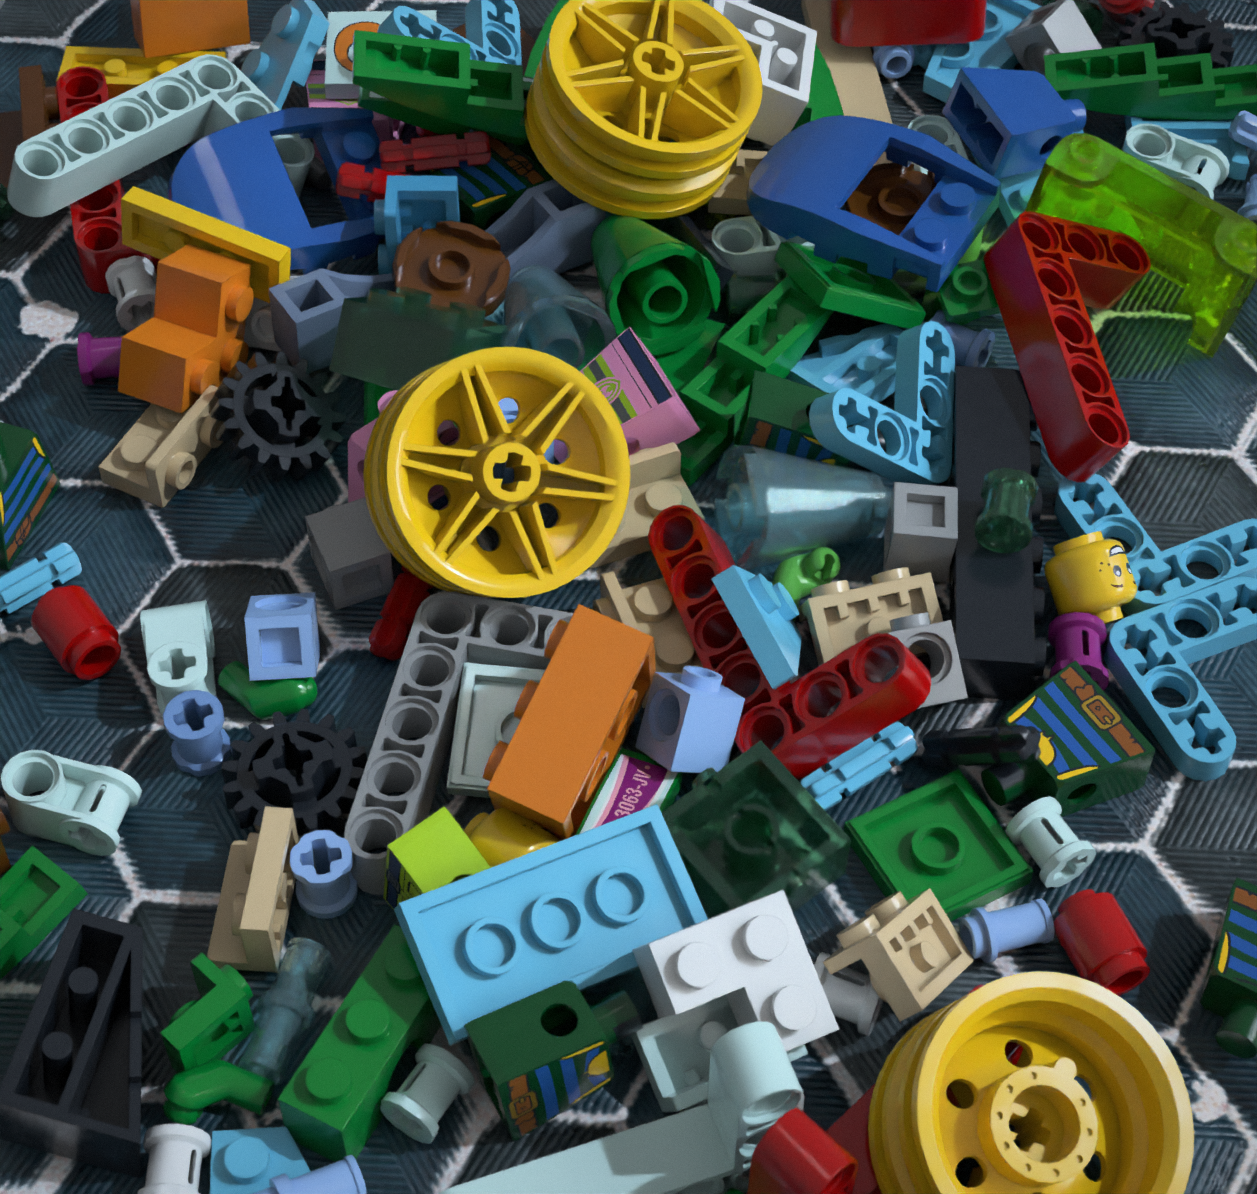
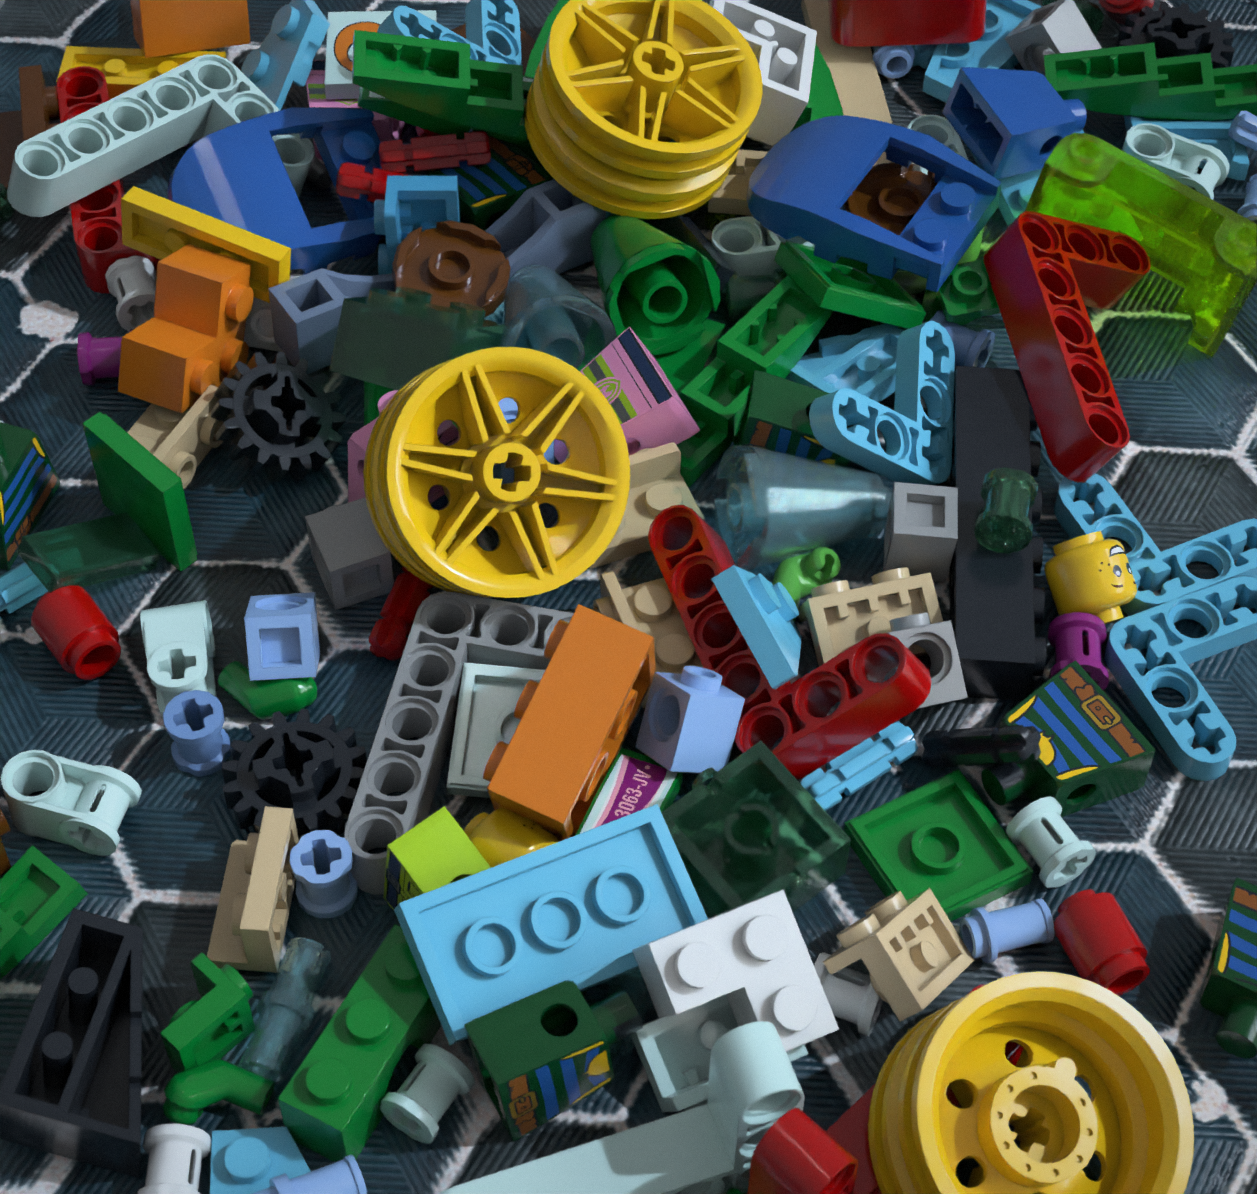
none -> clear green tile [17,512,161,593]
none -> green tile [82,412,197,572]

